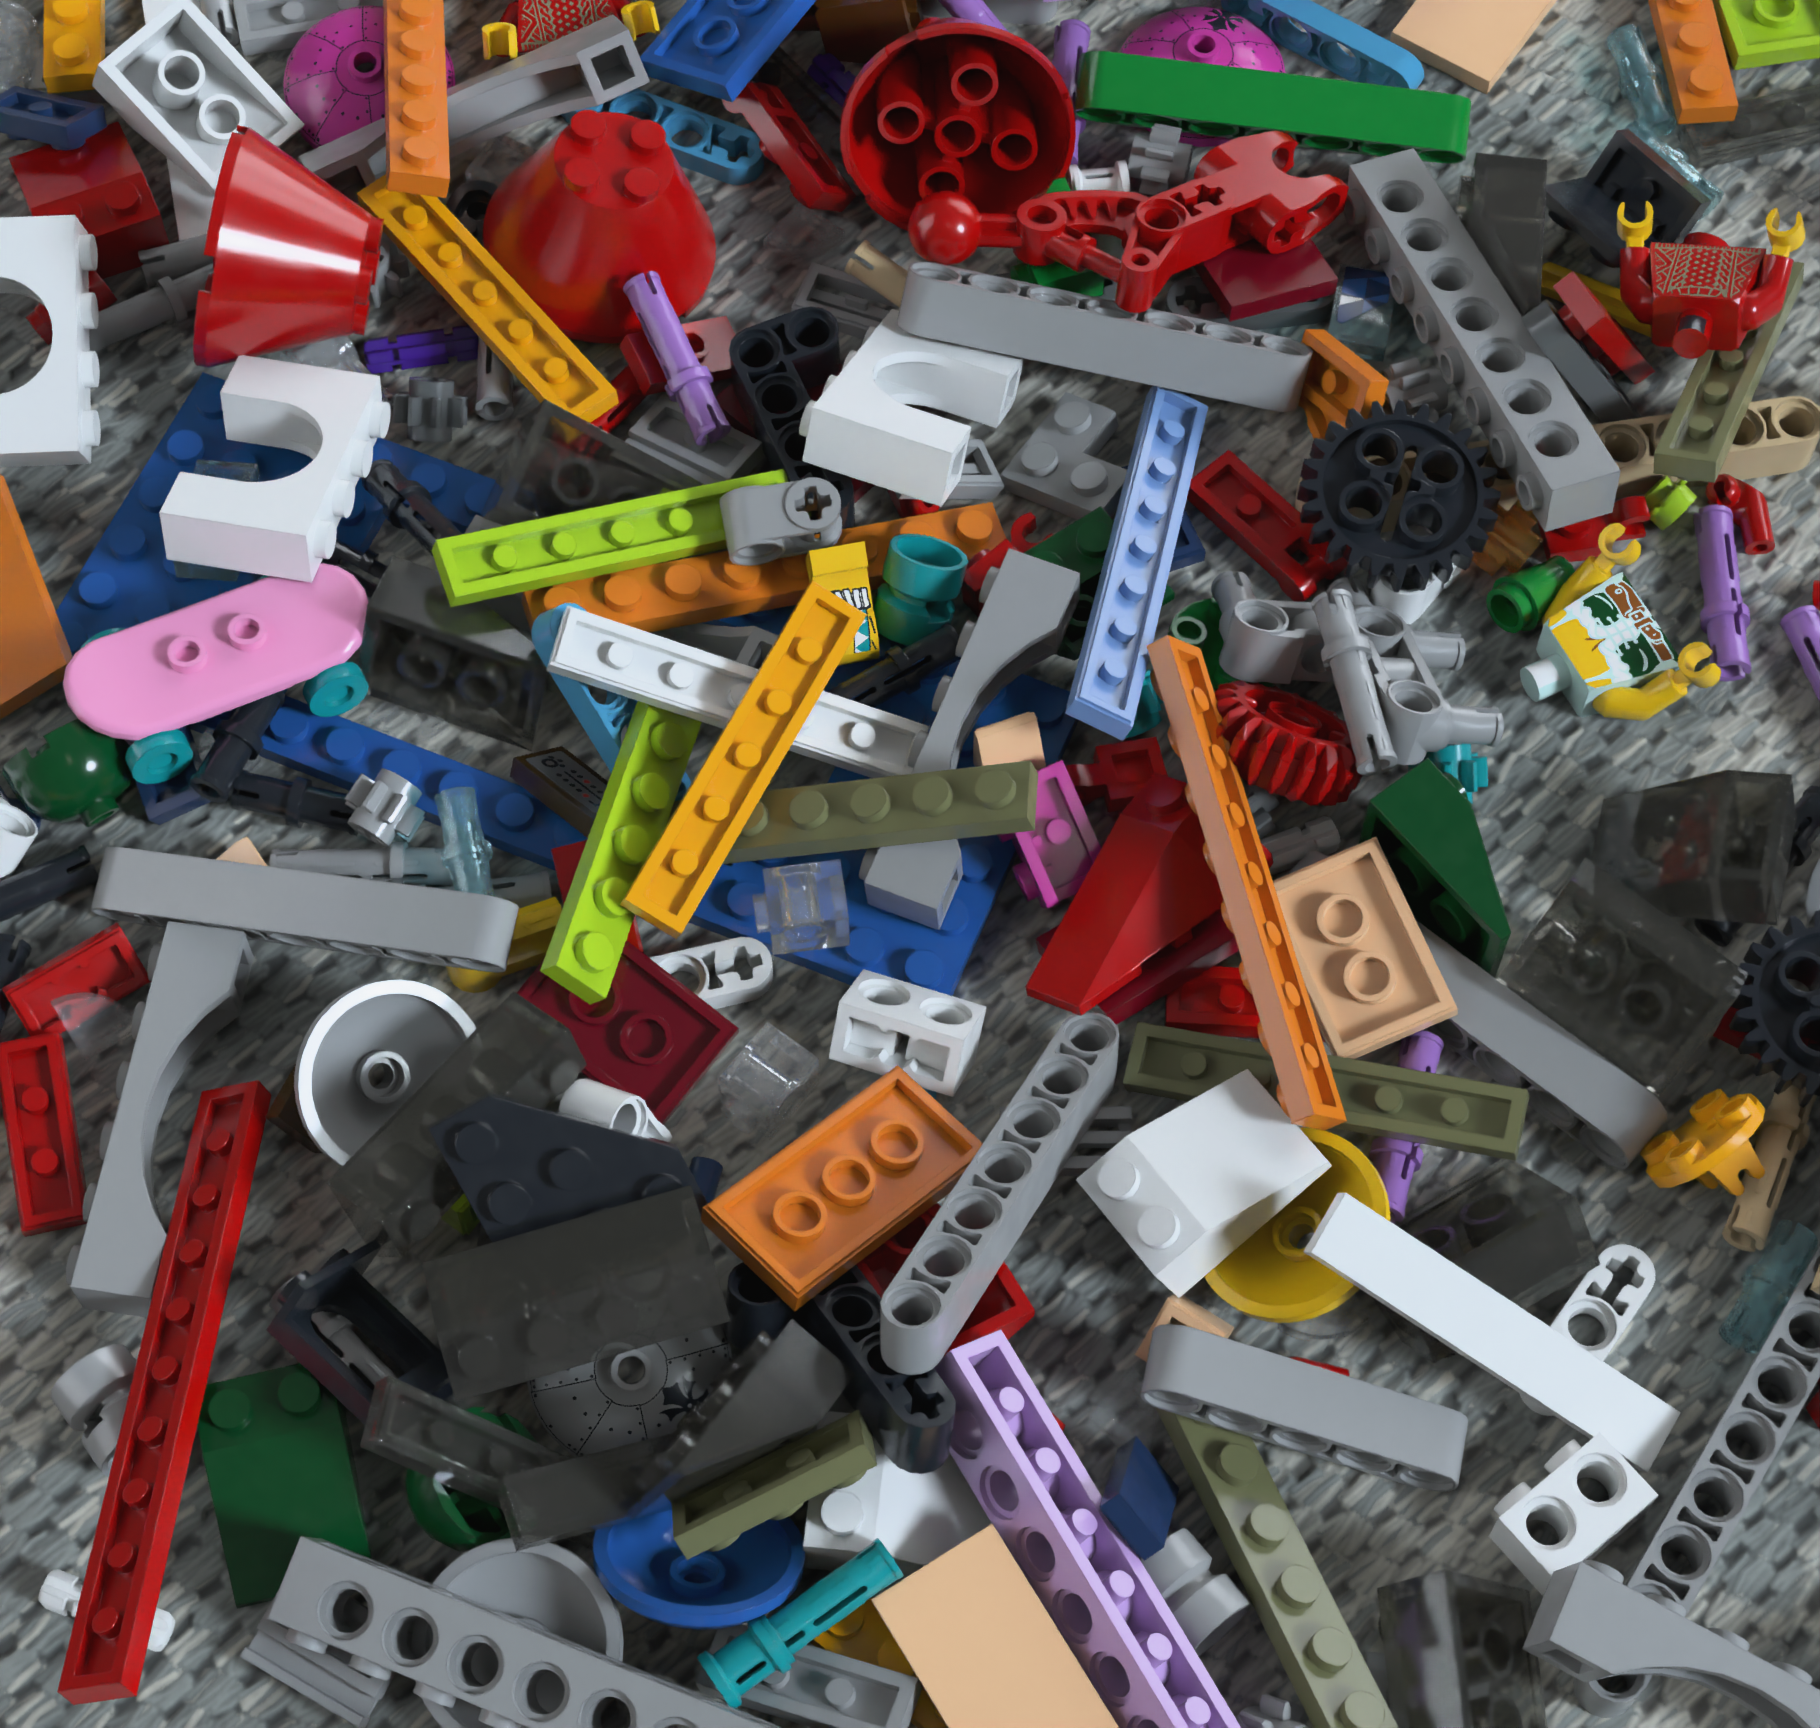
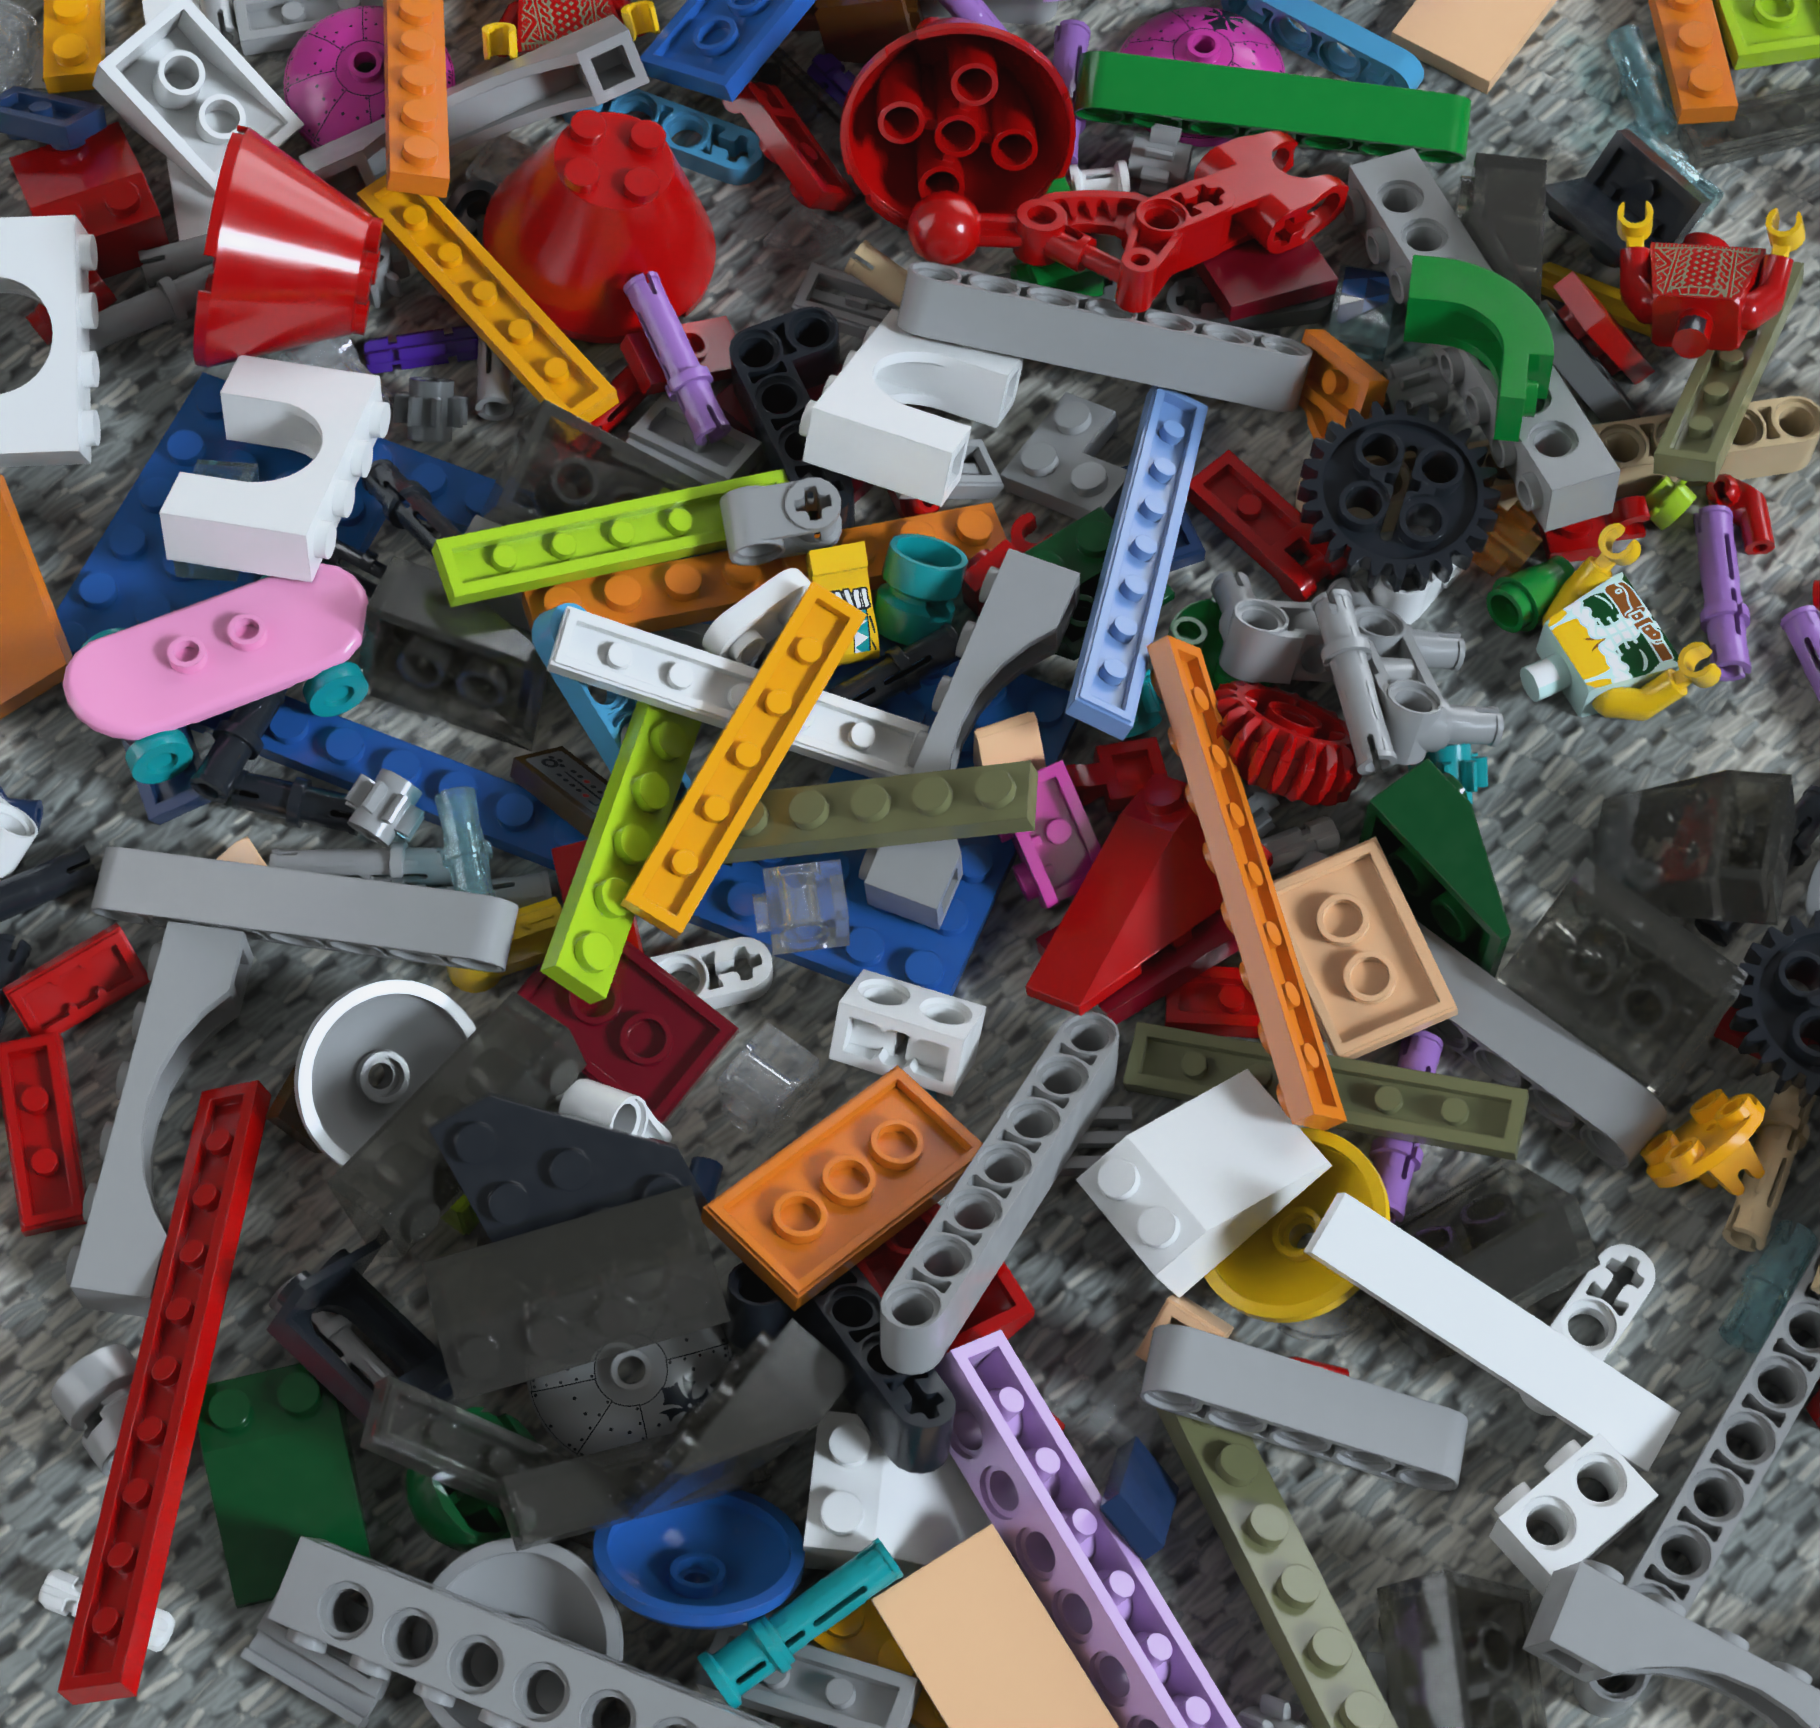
dark green cylinder [1,718,133,827] -> none
clear tile [50,993,133,1061] -> none
olive plate [672,1409,877,1560] -> none
light grey wheel [1140,1528,1252,1657] -> none
none -> white plate [702,568,811,665]
none -> green arch [1403,255,1554,442]

